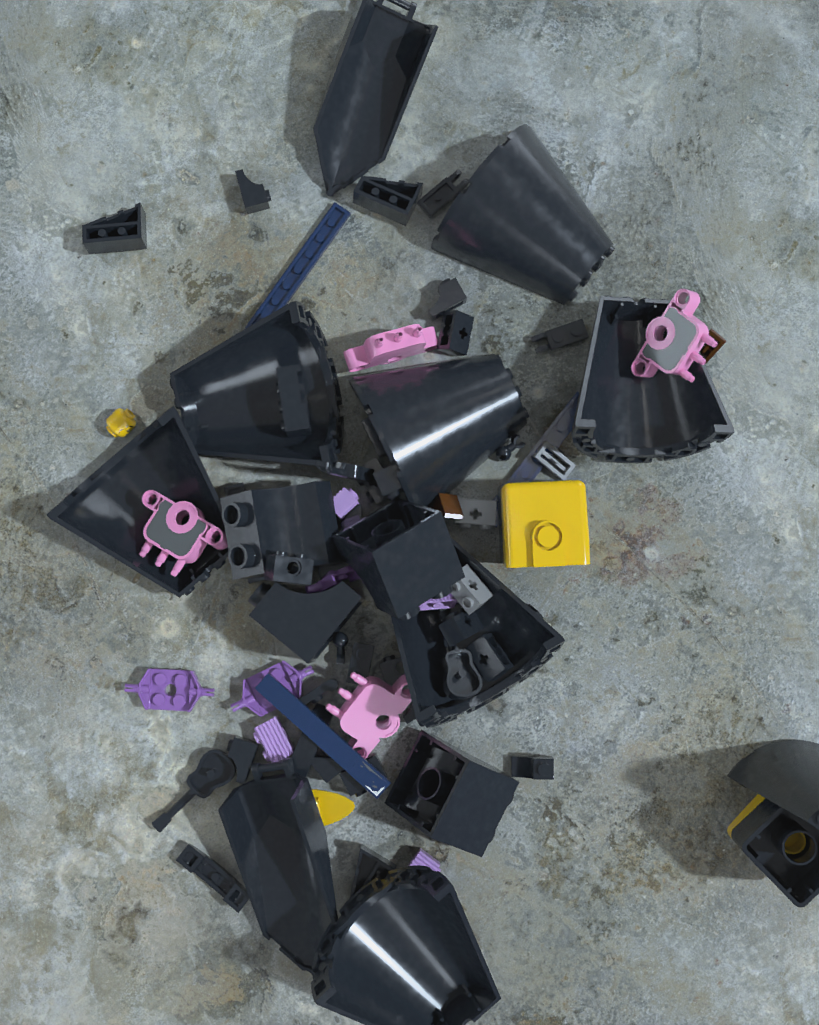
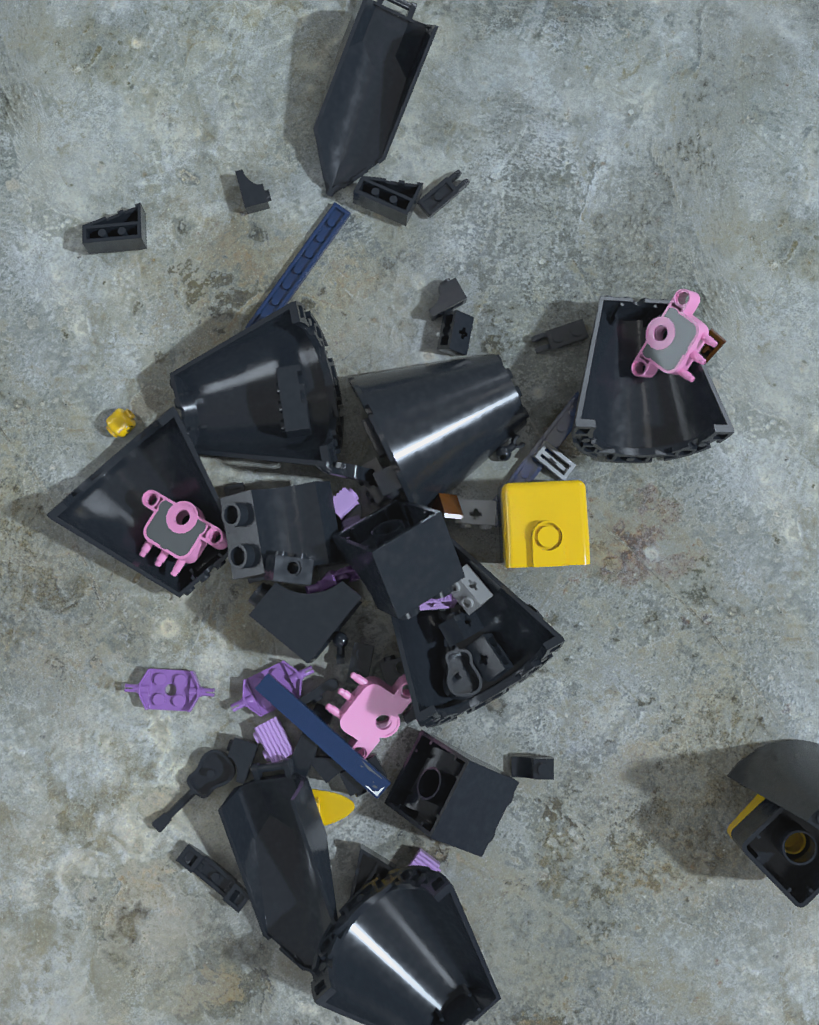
bright pink piece [343,324,438,372] -> none
black cone [431,124,615,305] -> none

